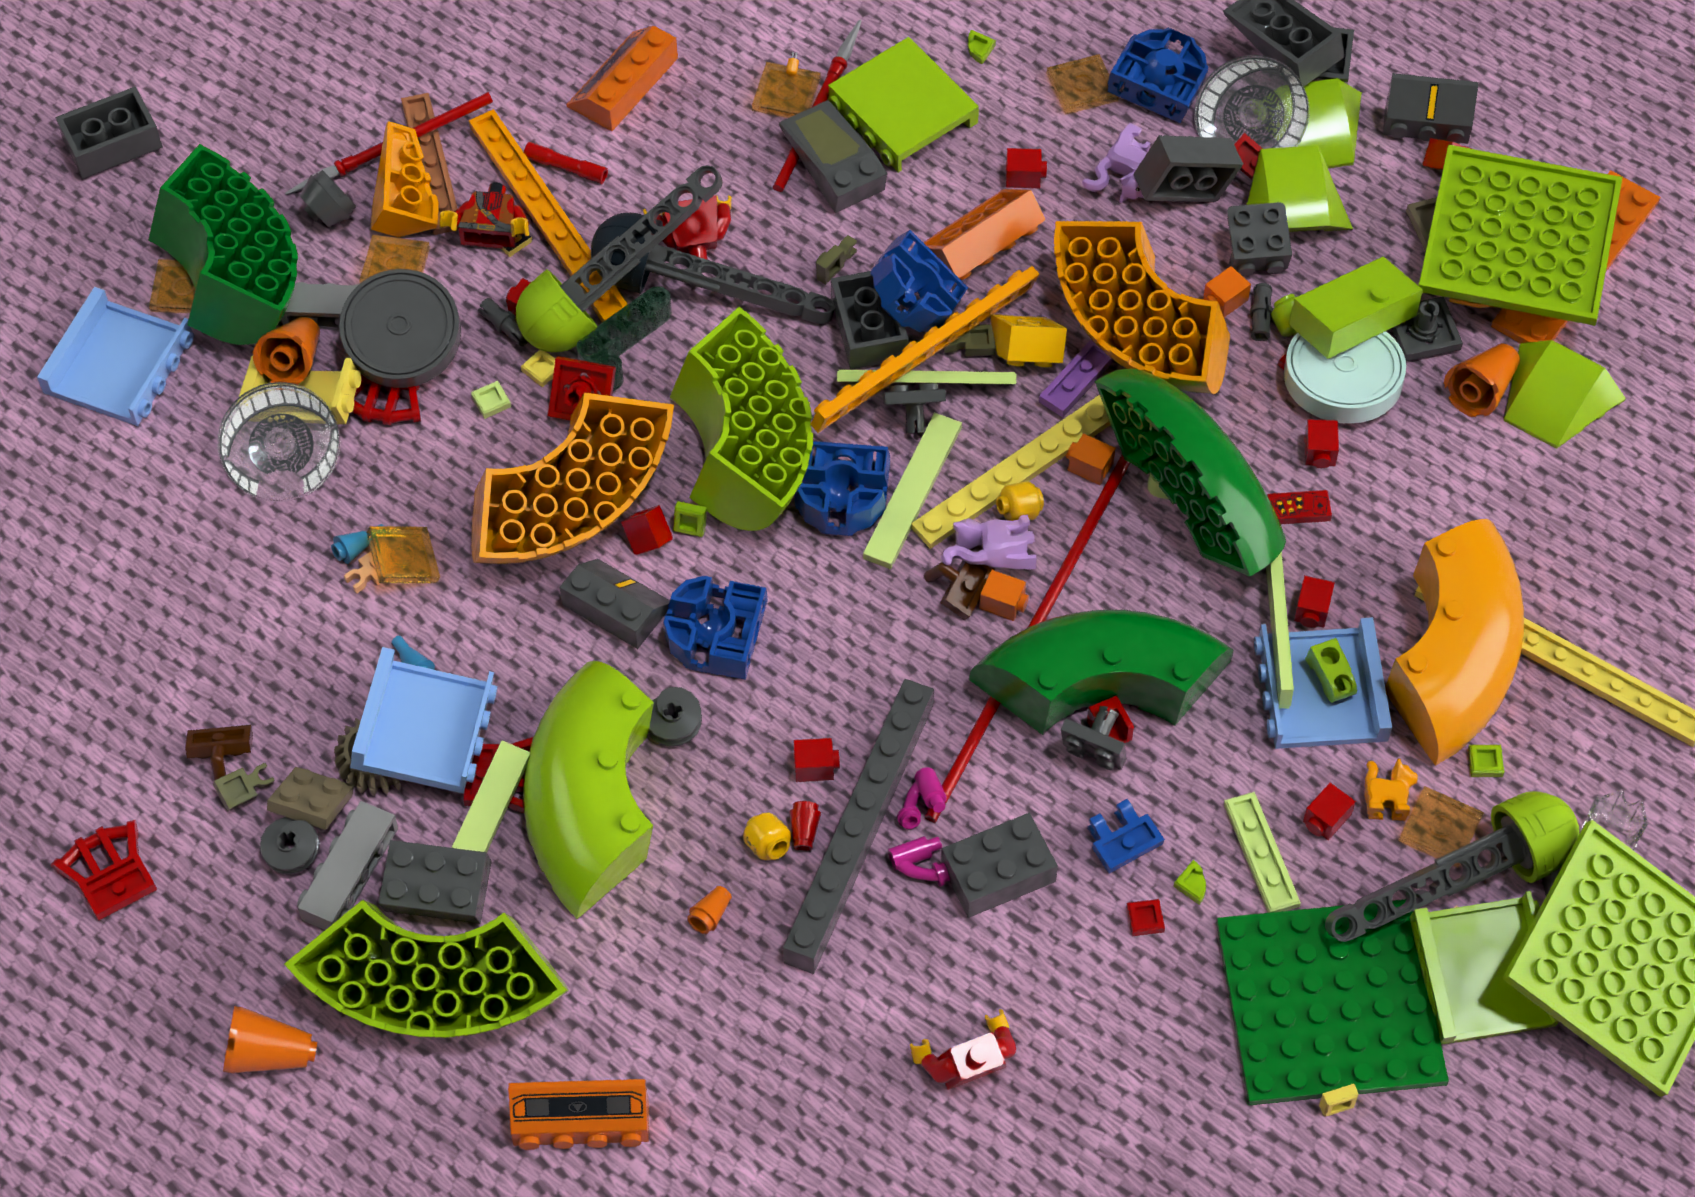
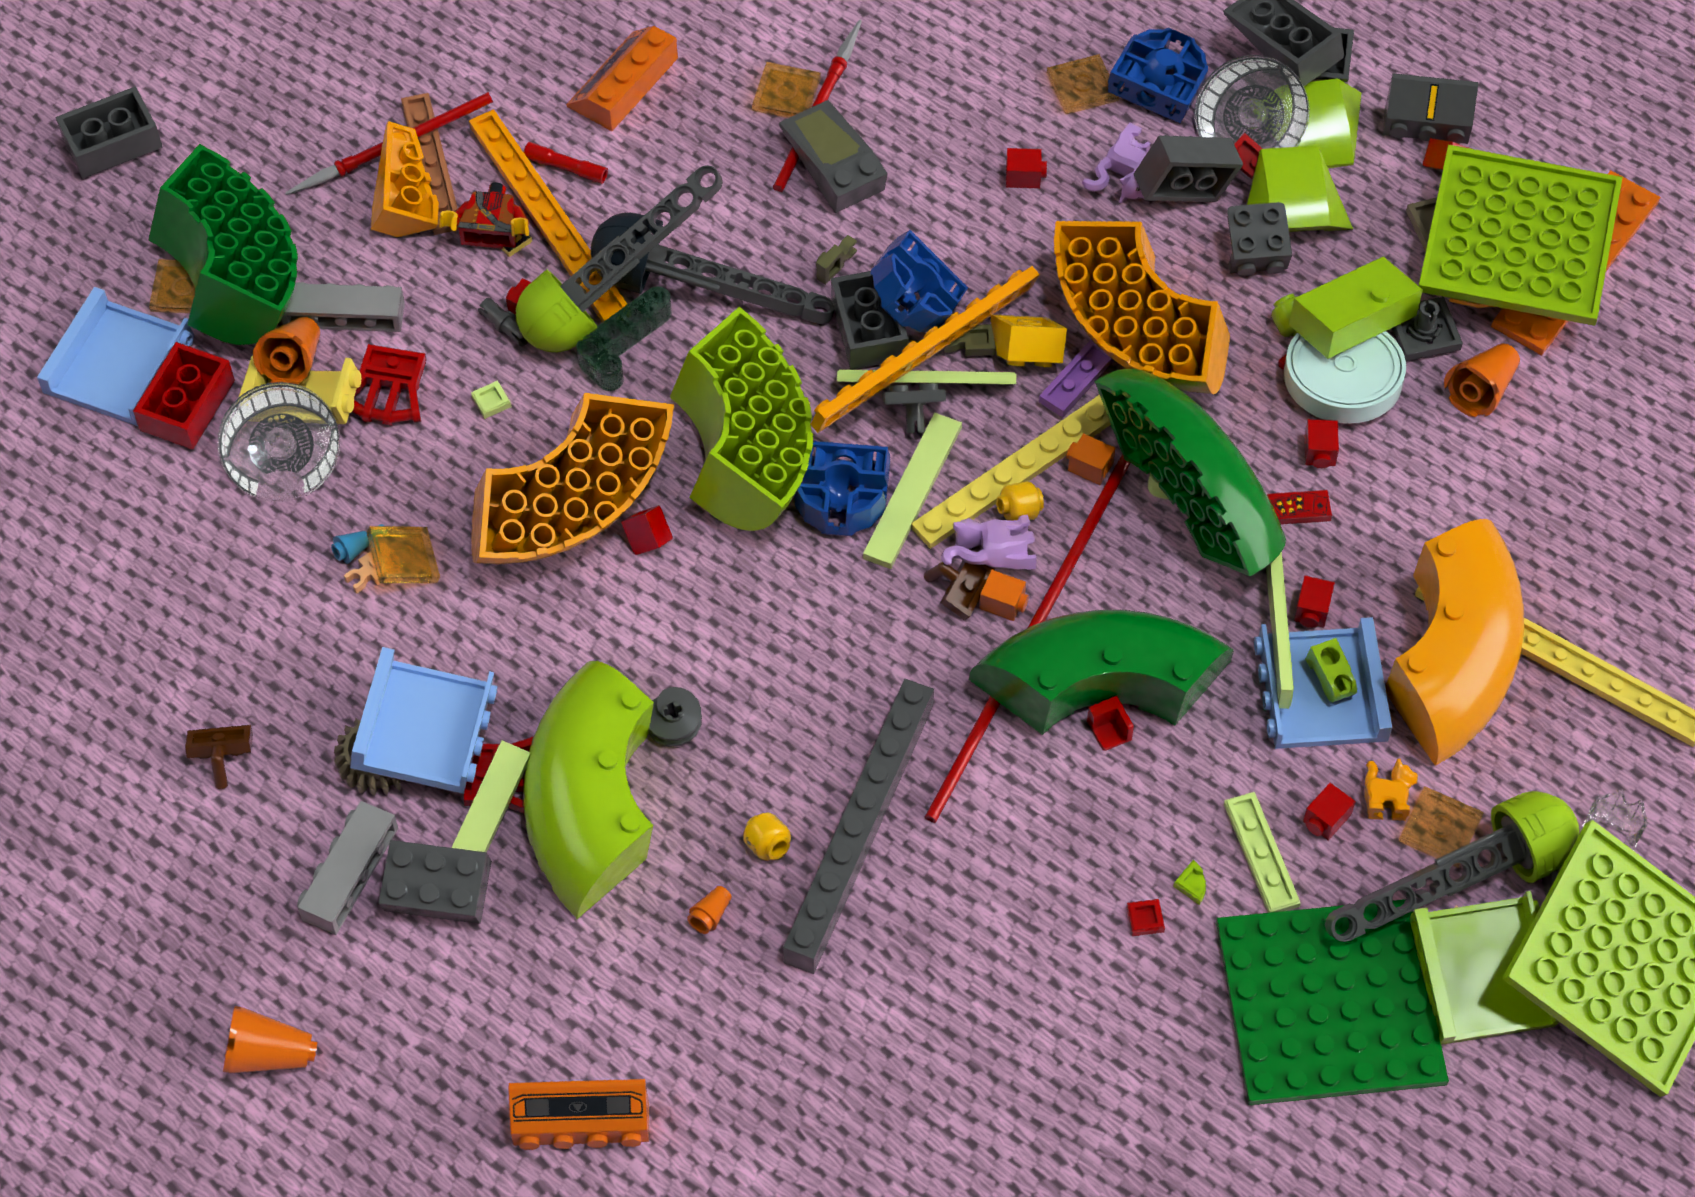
red plate [51,820,157,921] -> none
olive plate [213,763,275,812] -> none
dark grey piece [260,817,320,875] -> none
dark tan plate [267,767,354,830] -> none
lime brick [284,900,569,1038] -> none
dark grey cone [300,170,357,227] -> none
dark grey brick [339,269,461,388] -> none
clear yellow tile [359,235,430,283] -> none
dark azure cone [391,636,435,670] -> none
light yellow tile [521,350,555,387] -> none
red plate [548,356,616,420] -> none
dark grey slope [560,559,670,649] -> none
red torso [643,195,732,260] -> none
blue connector [663,576,768,680] -> none
lime tile [673,501,707,537] -> none
light orange piece [786,52,799,76] -> none
red cone [789,801,821,850] -> none
red brick [794,738,840,782] -> none
lime panel [828,37,979,173] -> none
dark pink plant [888,836,950,887] -> none
dark pink plant [897,767,946,829] -> none
red torso [910,1009,1016,1090] -> none
orange slope [923,189,1046,280] -> none
dark grey brick [941,812,1058,918] -> none
lime tile [968,30,996,64] -> none
dark grey plate [1061,706,1127,770] -> none
blue plate [1087,798,1165,874] -> none
orange brick [1203,266,1251,317] -> none
dark grey pin [1250,283,1273,341] -> none
light yellow tile [1319,1084,1359,1117] -> none
lime tile [1468,745,1504,777] -> none
lime wedge [1503,340,1626,449] -> none
none -> red brick [133,342,235,450]

